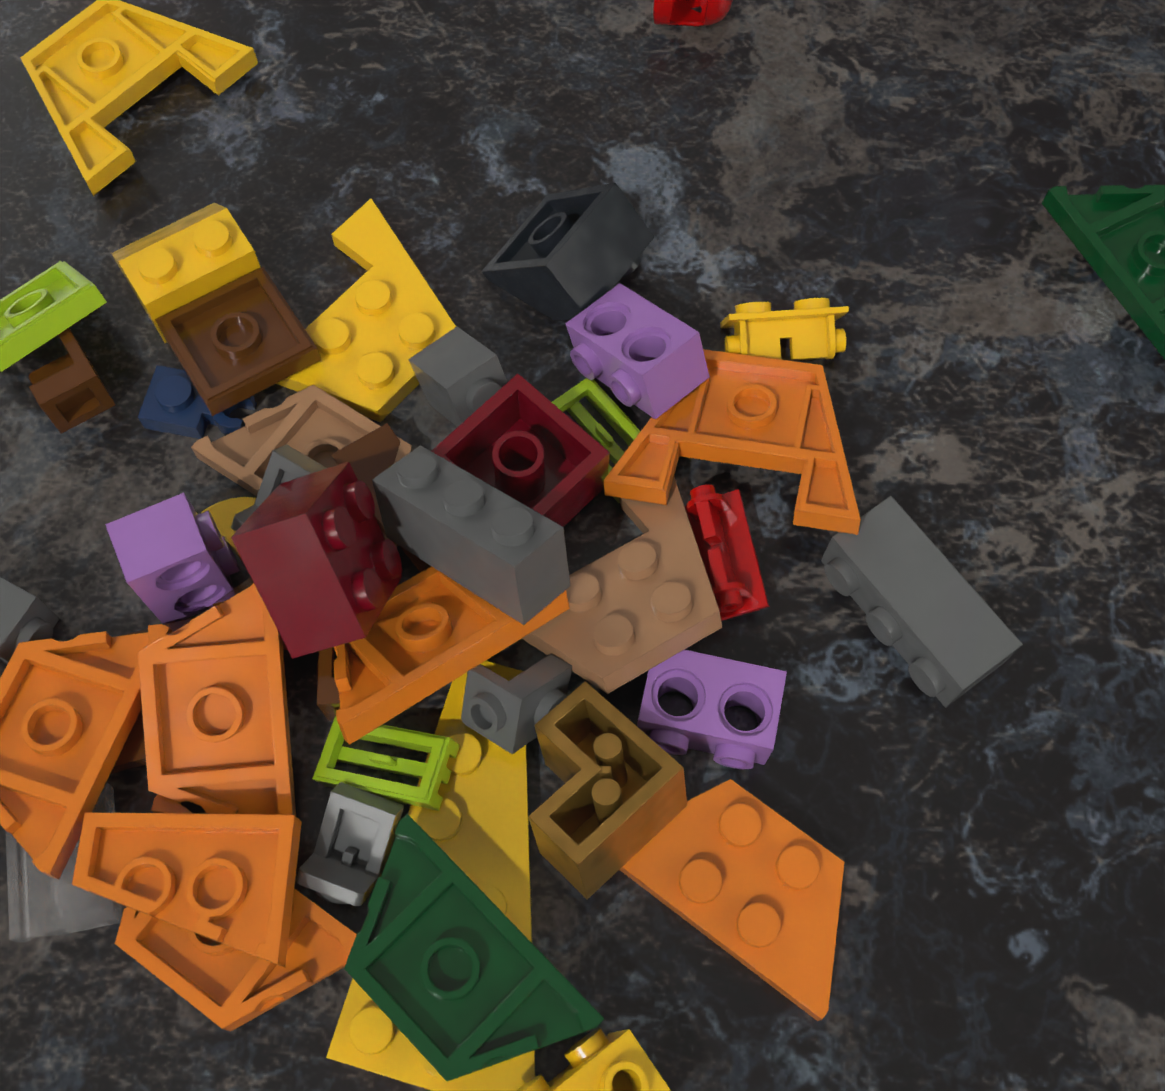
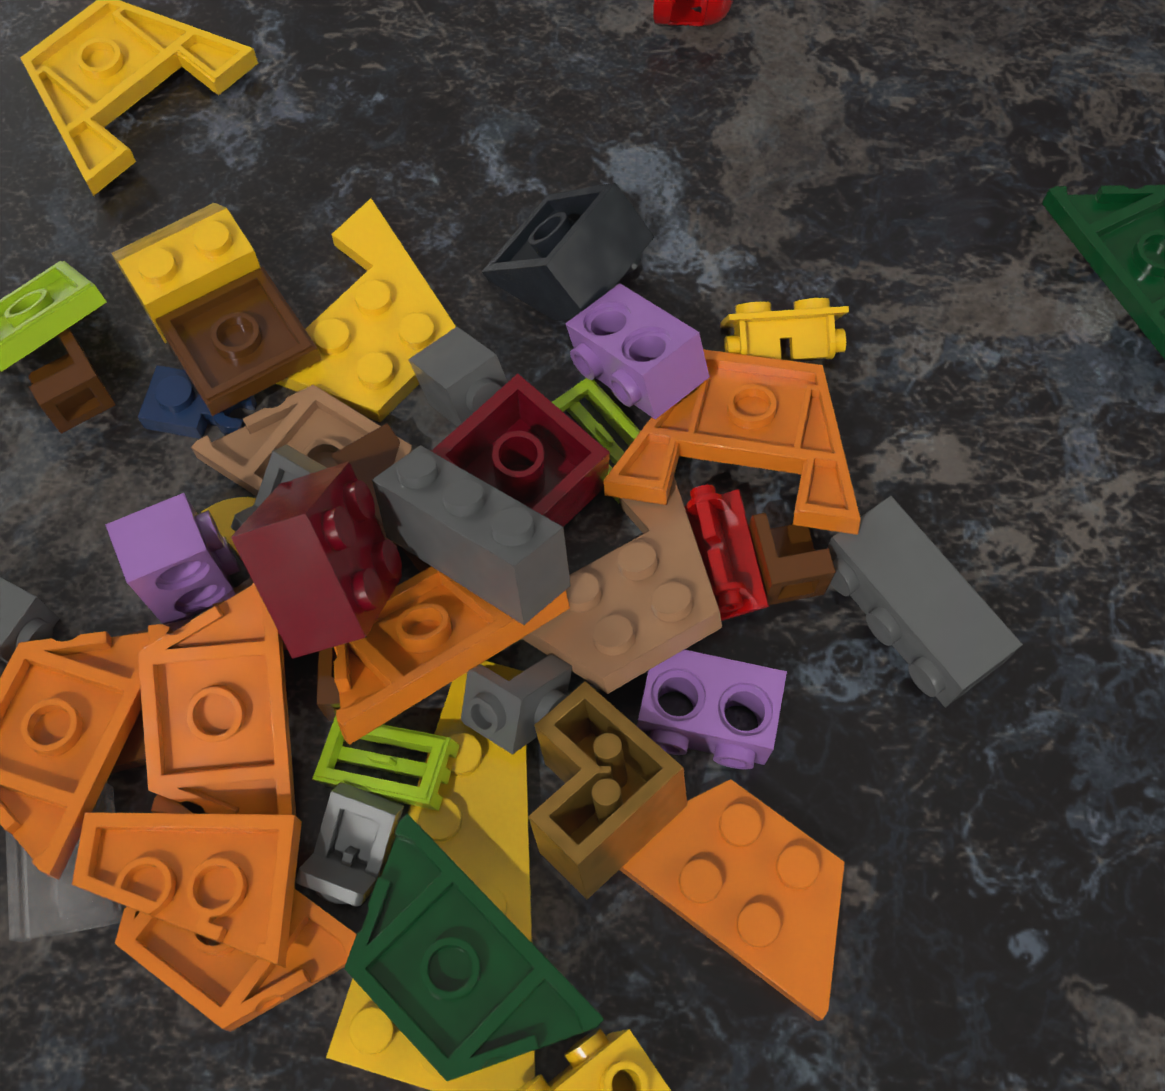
none -> reddish brown panel [749,513,836,605]

